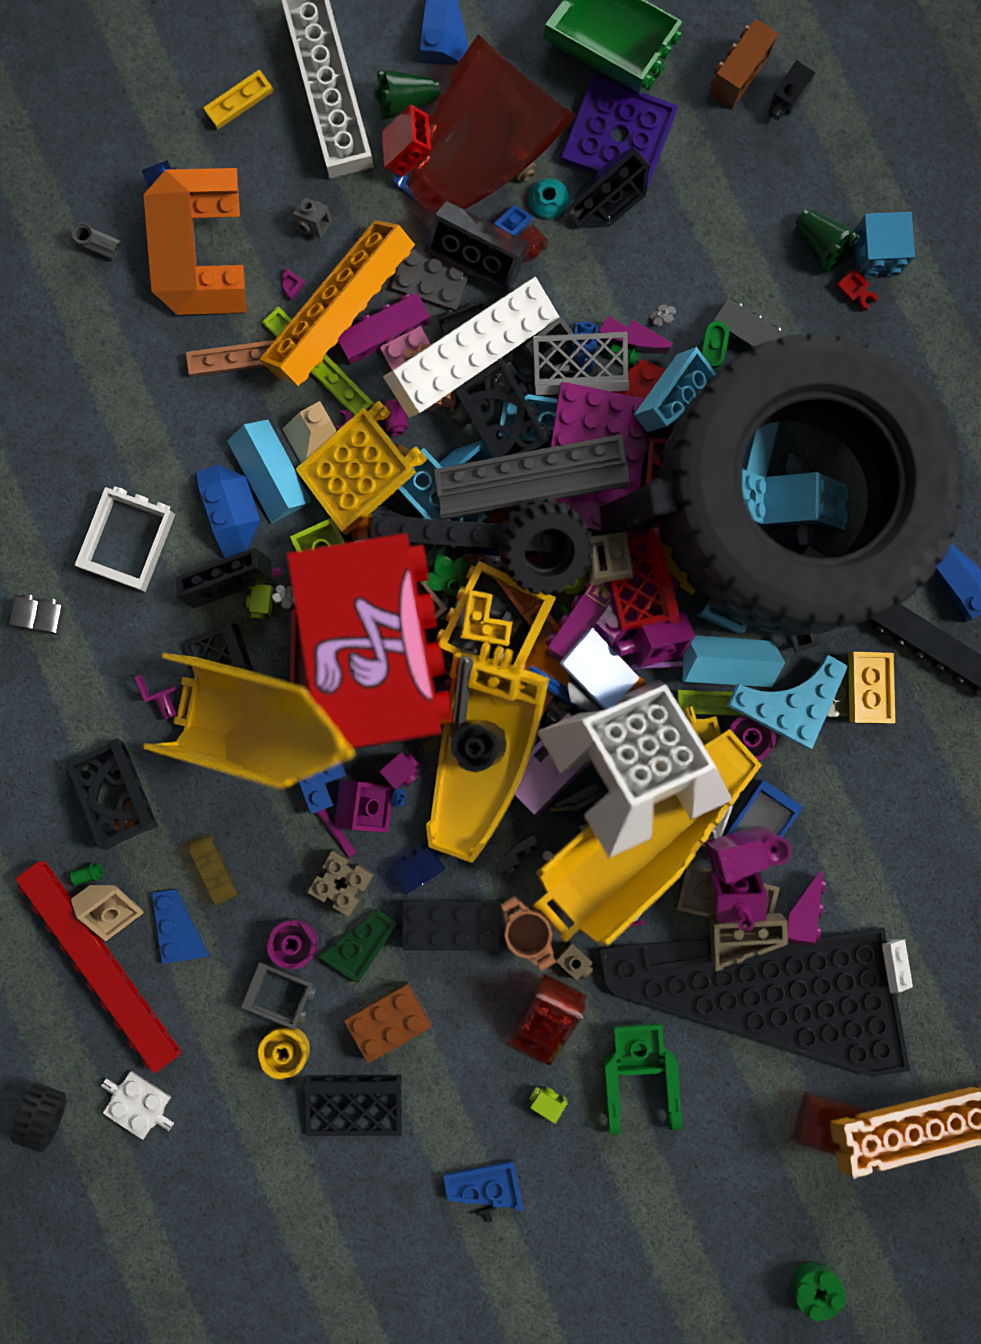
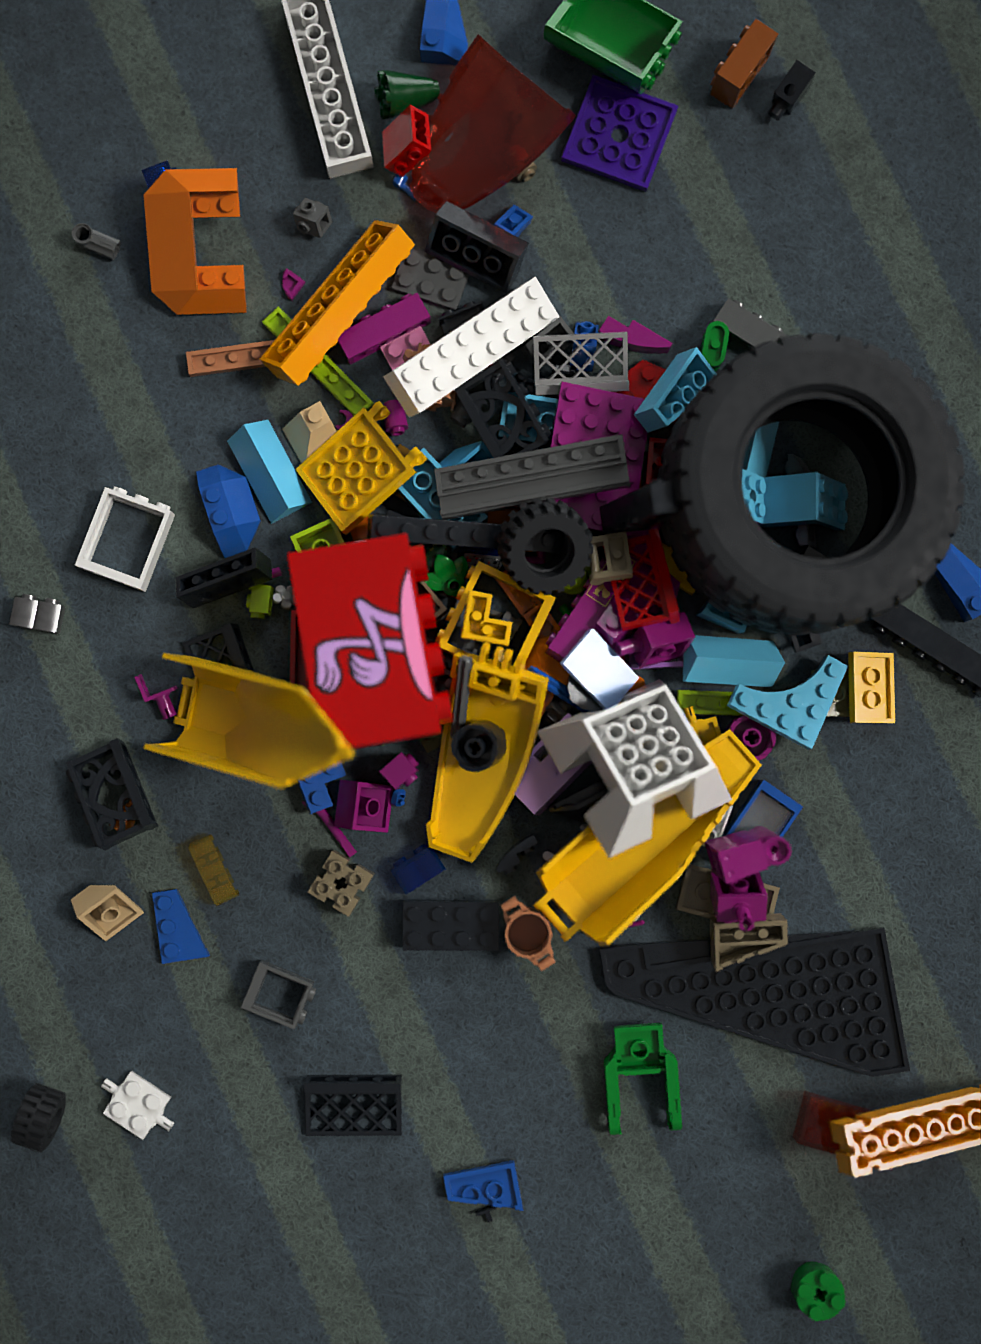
red brick [16,861,182,1074] -> none
green pin [70,863,103,886] -> none
yellow plate [204,70,274,129] -> none
yellow brick [258,1025,310,1079] -> none
magenta brick [267,918,318,969] -> none
dark green wing [319,909,398,983] -> none
dark orange brick [345,981,432,1063] -> none
clear red brick [508,973,587,1066] -> none
clear red brick [519,224,549,263] -> none
teal piece [528,178,569,220] -> none
lime brick [529,1086,568,1123] -> none
dark tan brick [555,942,593,980] -> none
black wedge [564,147,650,227] -> none
green pin [609,343,639,367] -> none
light grey plant [650,304,676,327] -> none
magenta slope [785,872,826,947] -> none
dark green cone [795,209,860,273] -> none
red plate [836,269,878,311] -> none
dark azure brick [854,212,915,278] -> none
white bracket [882,939,913,993] -> none

